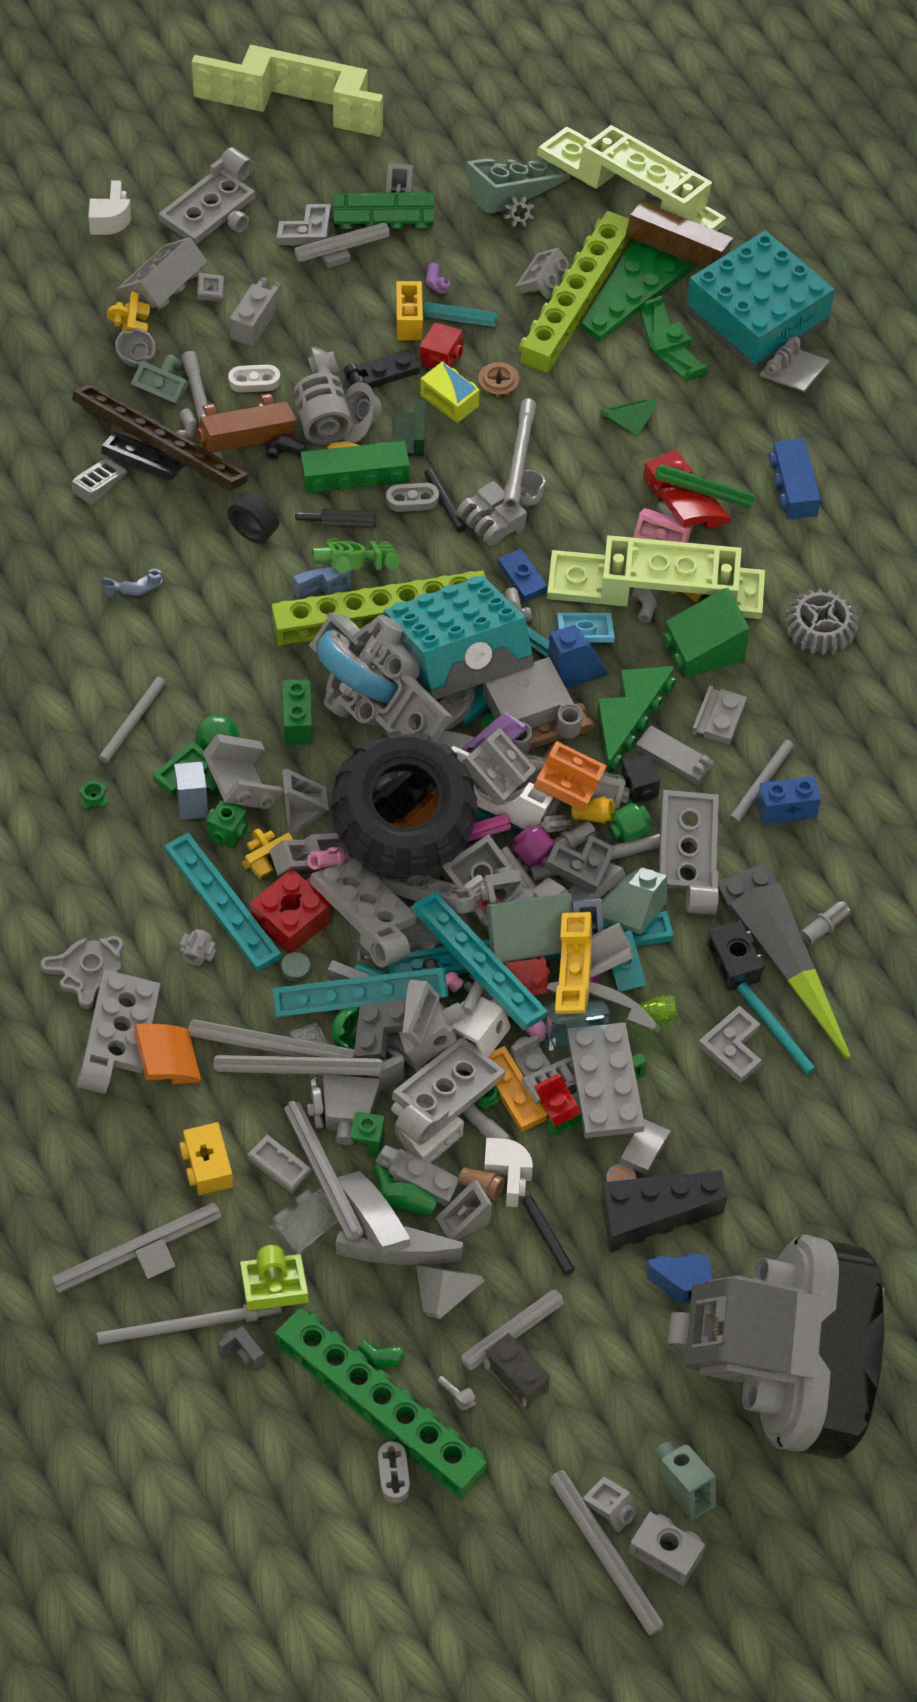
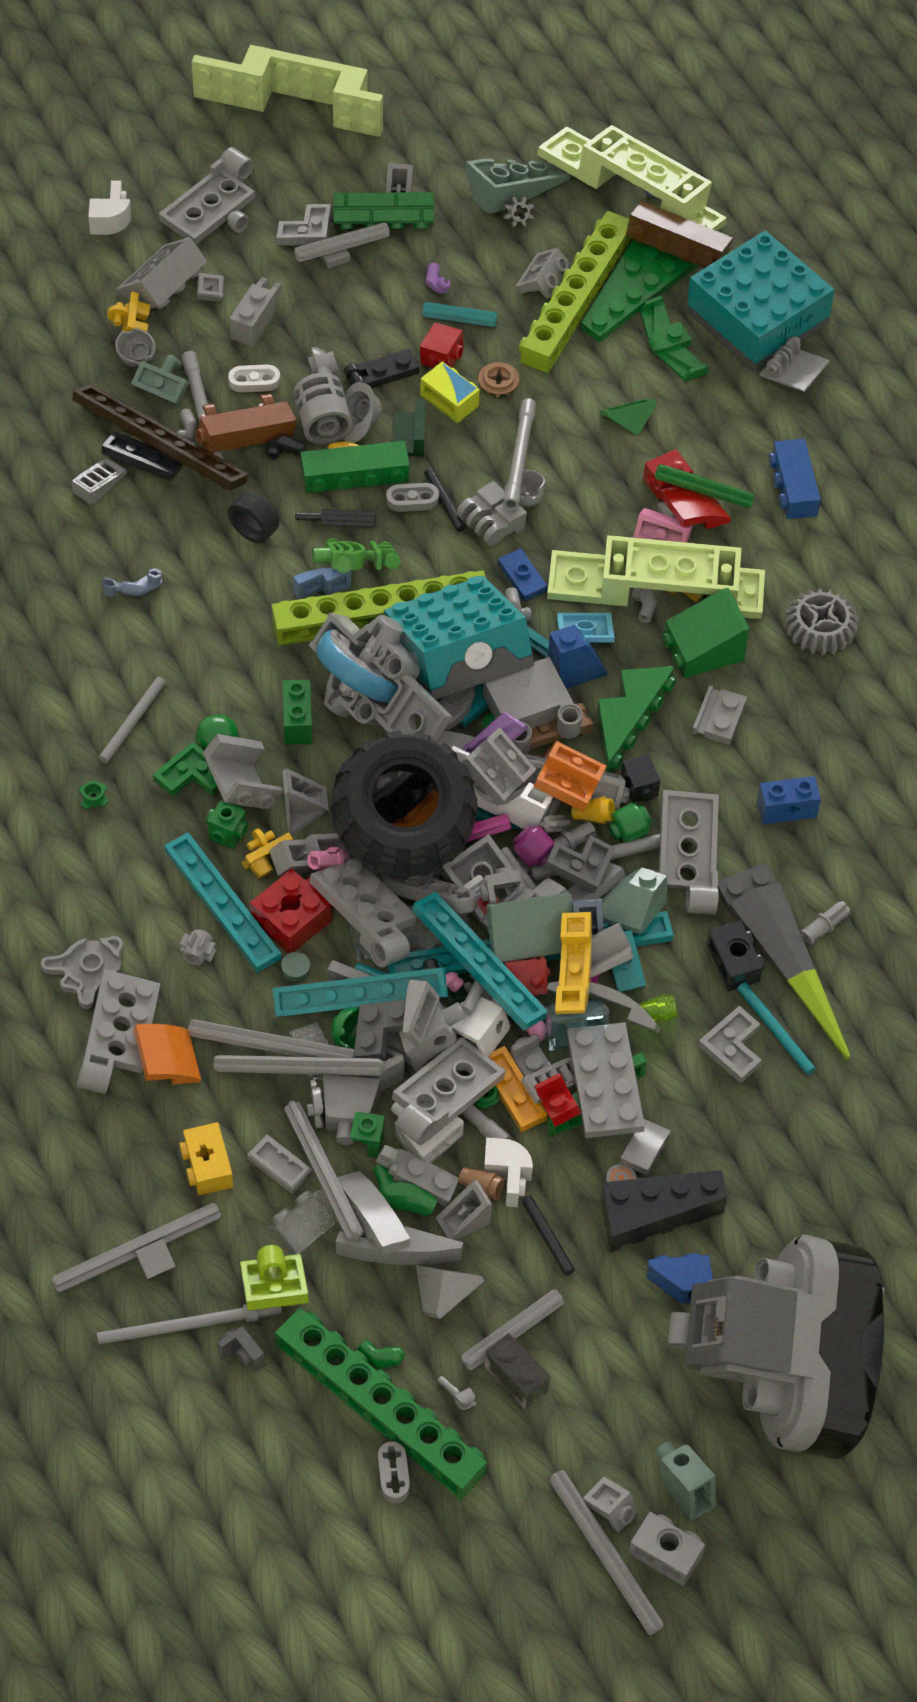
sand blue slope [174,762,208,820] -> none
yellow brick [396,281,423,341] -> none
light grey hinge [635,726,714,786] -> none
light grey bar [729,740,794,824] -> none

